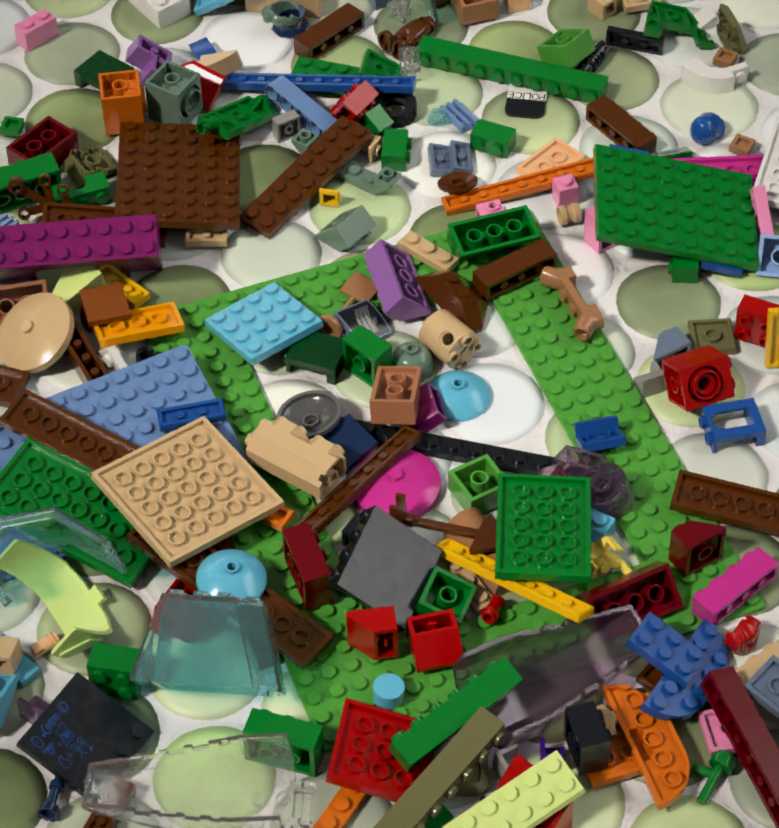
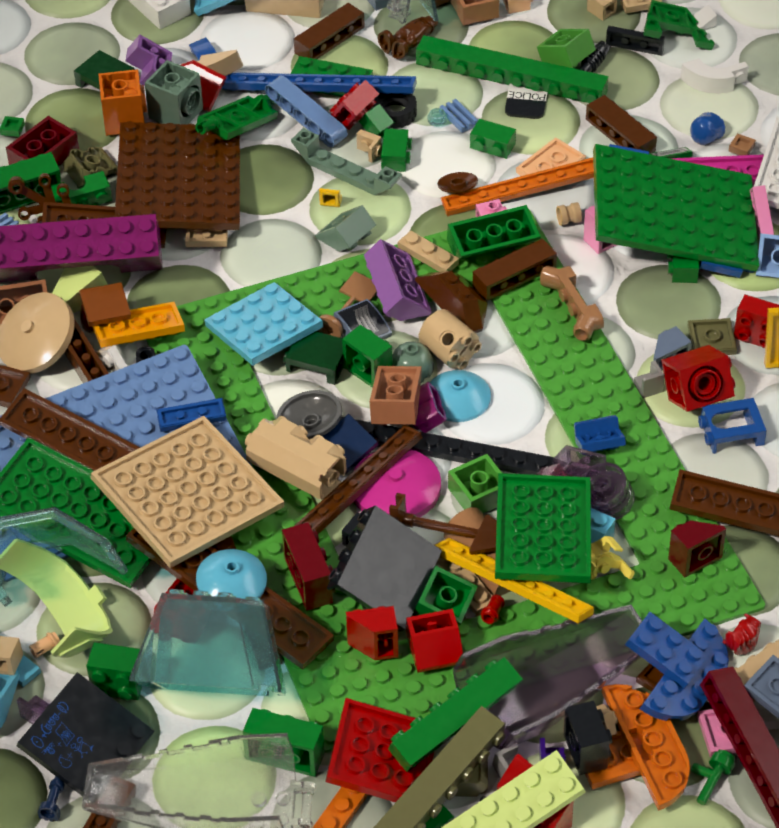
bright pink brick [14,8,59,52] -> none
yellow plate [98,265,151,309] -> none
reddish brown plate [240,115,374,240] -> none
piece [261,0,308,37] -> none
orange plate [263,507,294,532] -> none
light grey piece [272,109,300,143] -> none
green plate [358,48,402,76] -> none
medium azure piece [372,673,405,710] -> none
clear hips [399,46,421,81] -> none
sand blue slope [427,140,473,177] -> none
bright pink brick [552,174,579,206] -> none
dark red slope [576,561,684,643] -> none
dark pink brick [691,547,779,626] -> none
medium nougat plate [712,47,738,68] -> none
olive slope [716,4,749,55] -> none

